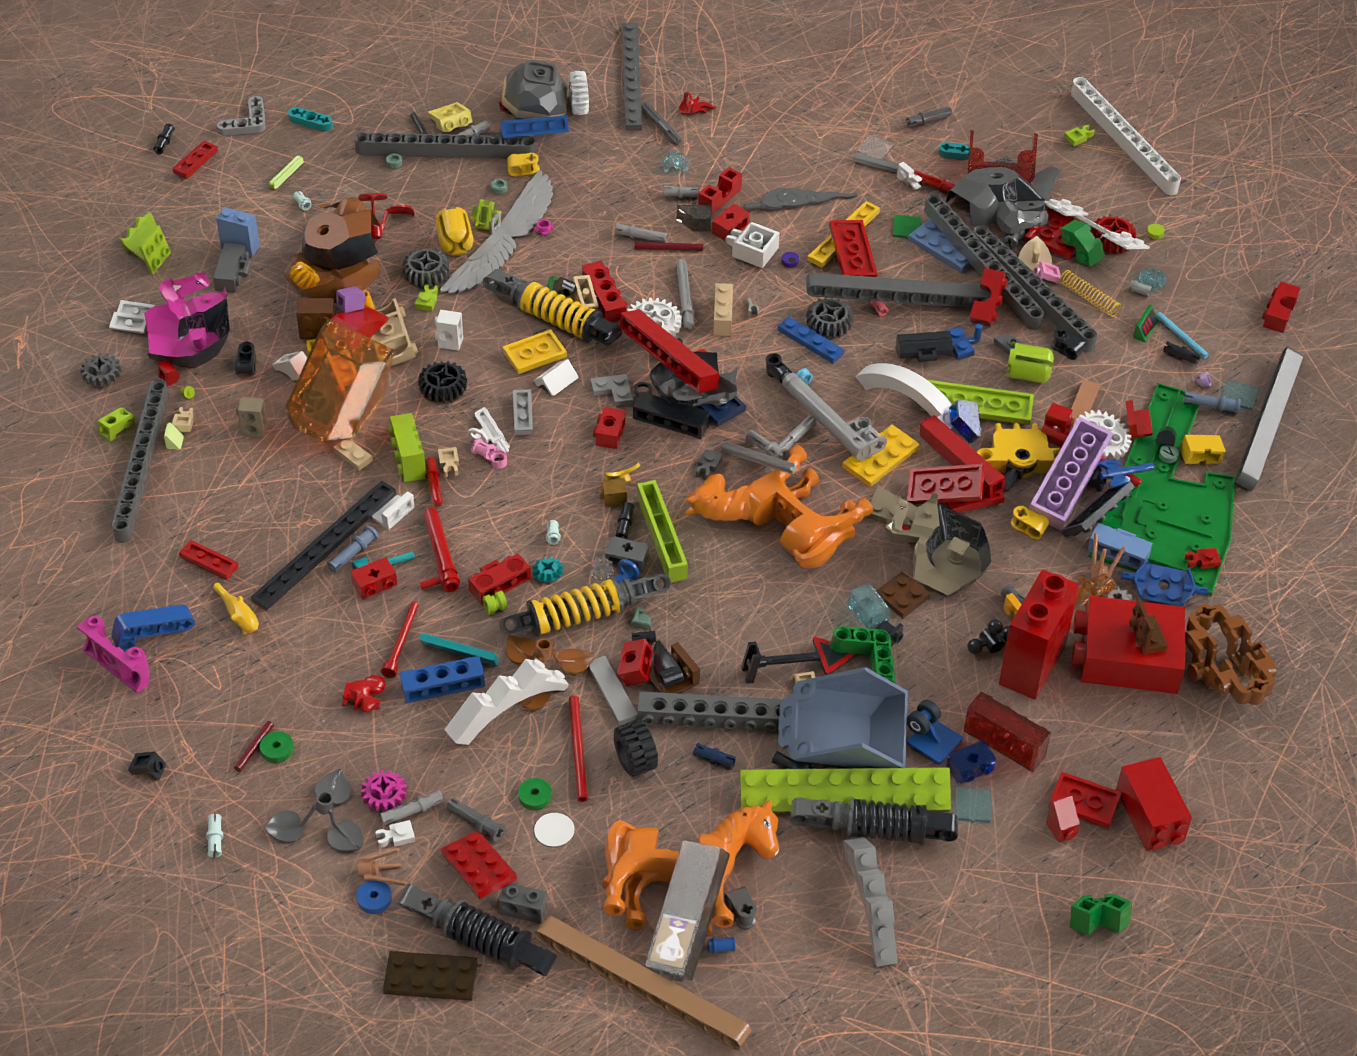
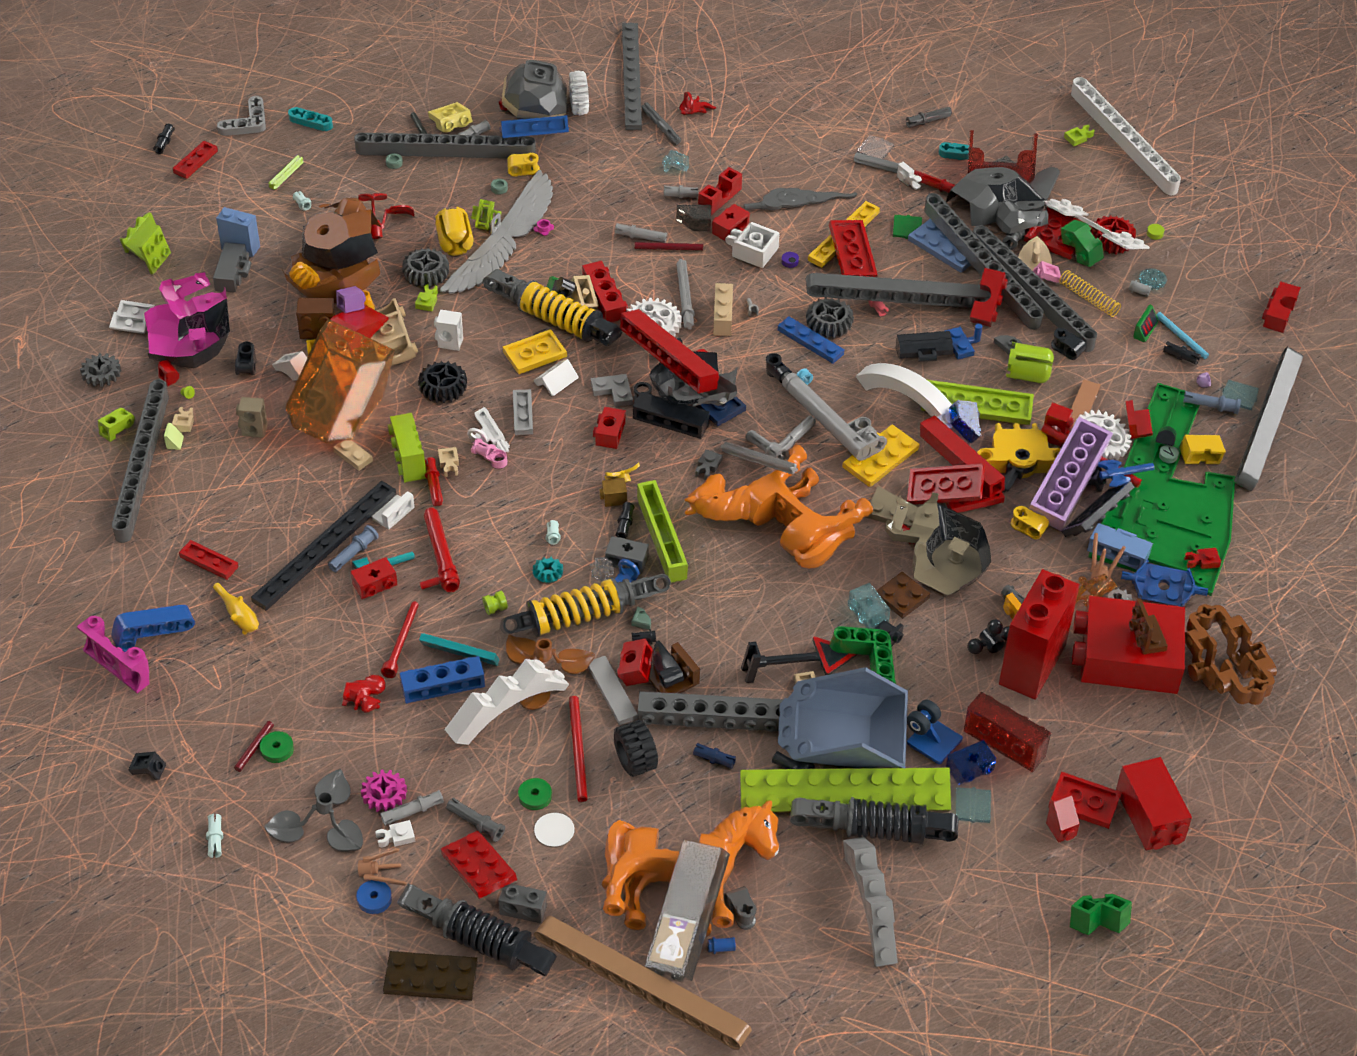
red piece [468,553,531,605] -> none

